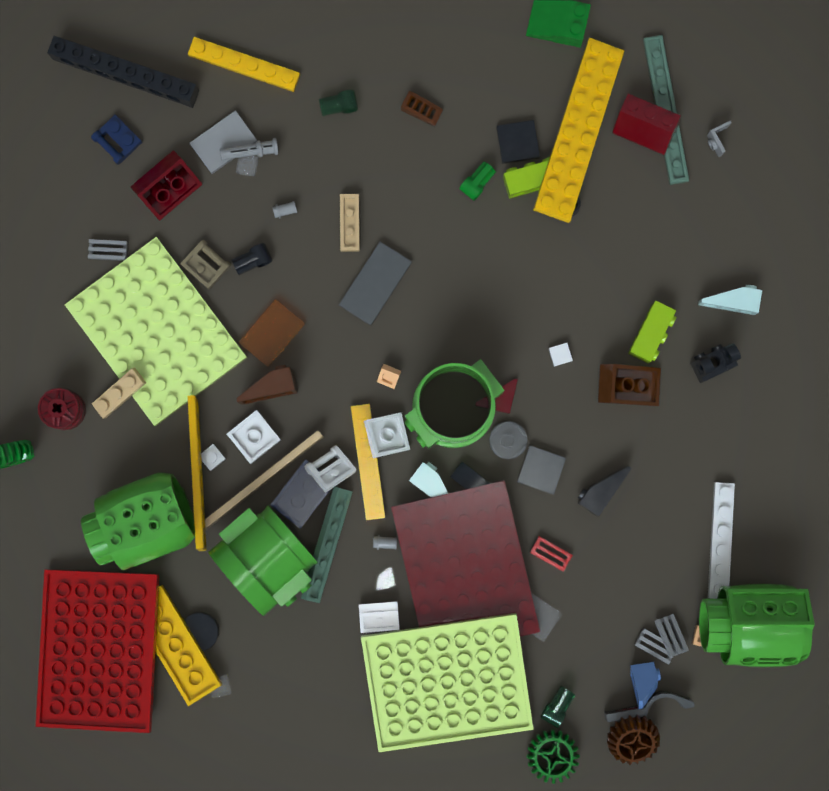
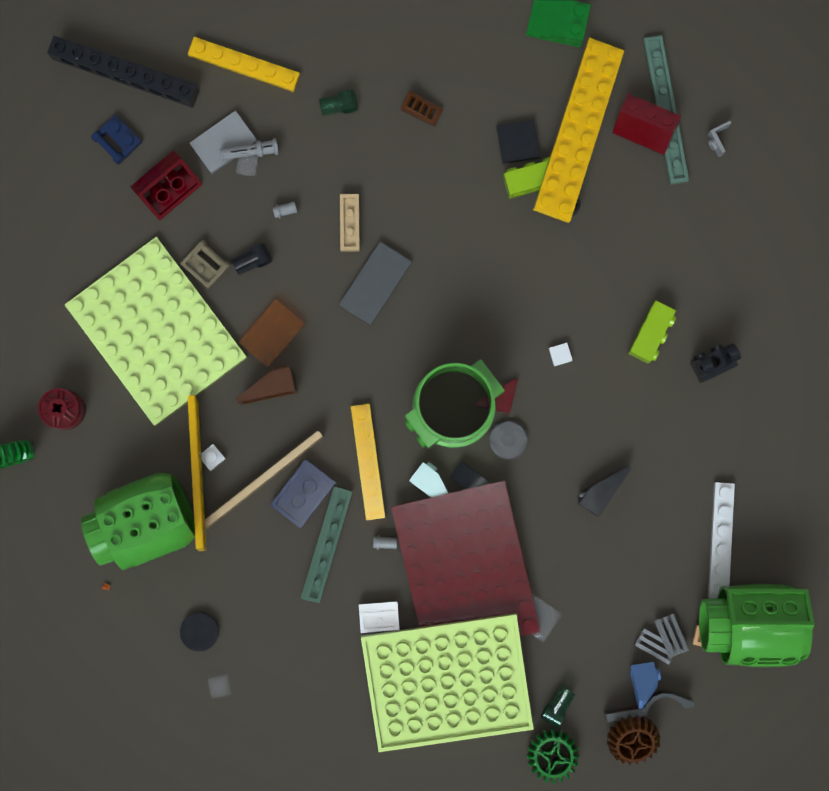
red plate [36,570,159,733] -> none
light grey tile [88,239,128,261] -> none
tan plate [92,368,146,419] -> none
yellow plate [155,585,223,706] -> none
bright green cylinder [208,505,318,616] -> none
white plate [227,410,281,464] -> none
white plate [304,445,357,493] -> none
white plate [364,412,410,458] -> none
clear tile [376,567,396,590] -> none
light nougat plate [377,364,401,389] -> none
green piece [459,162,496,201] -> none
dark grey tile [517,446,566,494] -> none
red tile [529,536,573,572] -> none
reddish brown slope [598,364,661,406] -> none
light aqua slope [698,285,762,315] -> none

